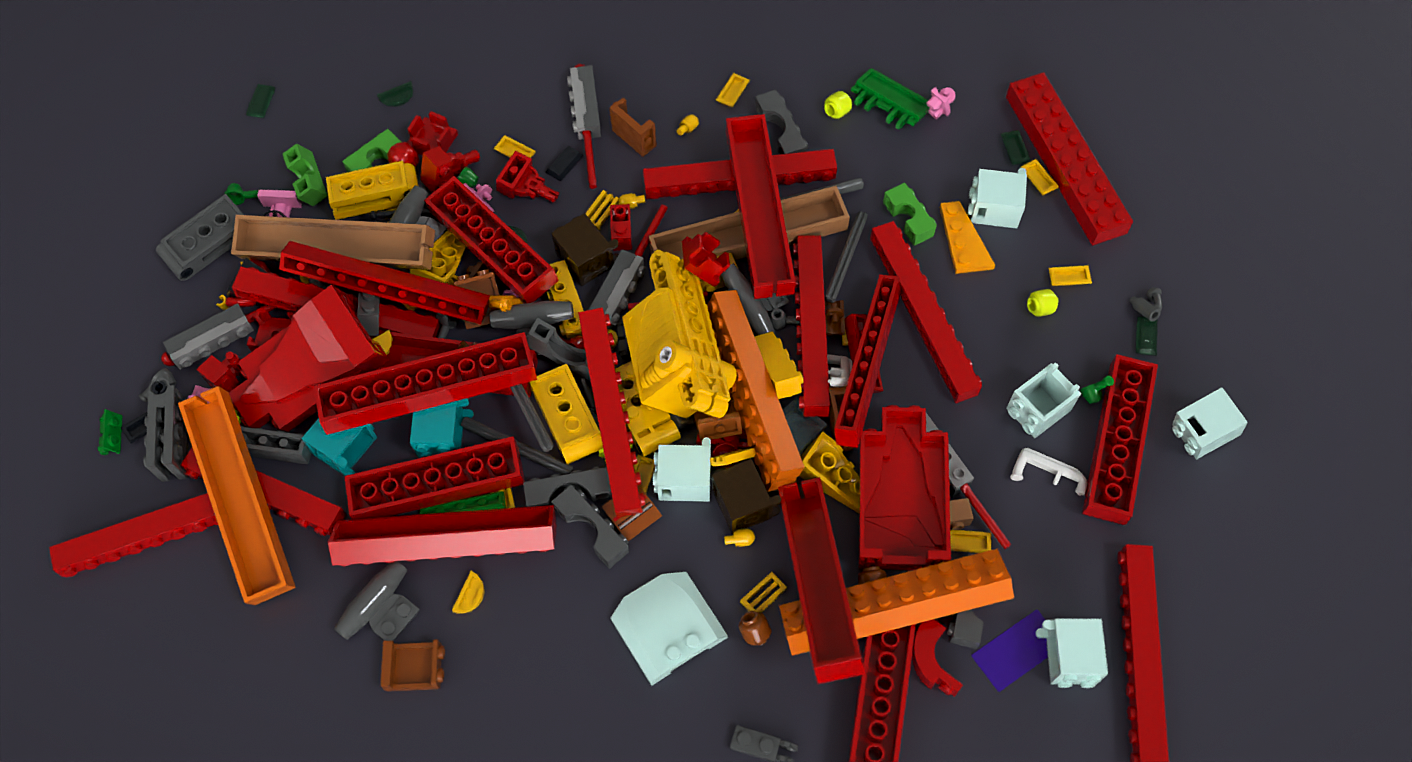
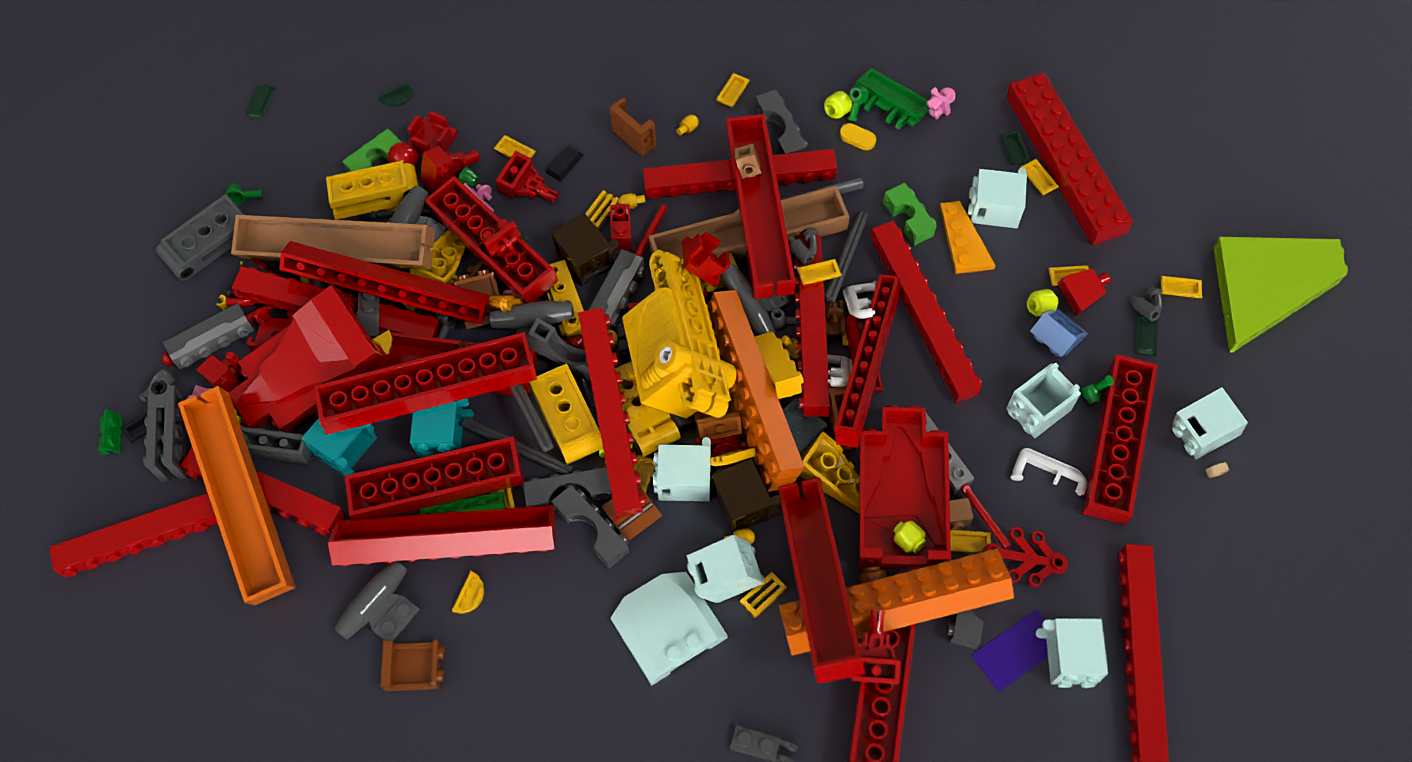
bright pink piece [257,190,302,218] -> none
bright green arch [283,143,328,206] -> none
piece [567,64,601,189] -> none
dark orange head [739,611,771,645] -> none
red arch [912,619,963,697] -> none
none -> red hips [481,219,521,257]
none -> light aqua container [687,535,765,603]
none -> medium nougat brick [734,144,761,179]
none -> yellow cylinder [781,335,801,359]
none -> dark grey plant [788,228,818,266]
none -> yellow tile [797,259,841,285]
none -> yellow tile [840,124,876,151]
none -> white piece [843,281,877,319]
none -> green bar [848,86,869,122]
none -> red brick [849,609,901,684]
none -> neon yellow head [893,521,927,553]
none -> red plant [982,527,1068,588]
none -> medium blue slope [1030,308,1088,357]
none -> red torso [1057,268,1111,316]
none -> yellow tile [1161,276,1202,298]
none -> tan tile [1205,462,1229,478]
none -> lime slope [1213,237,1348,352]

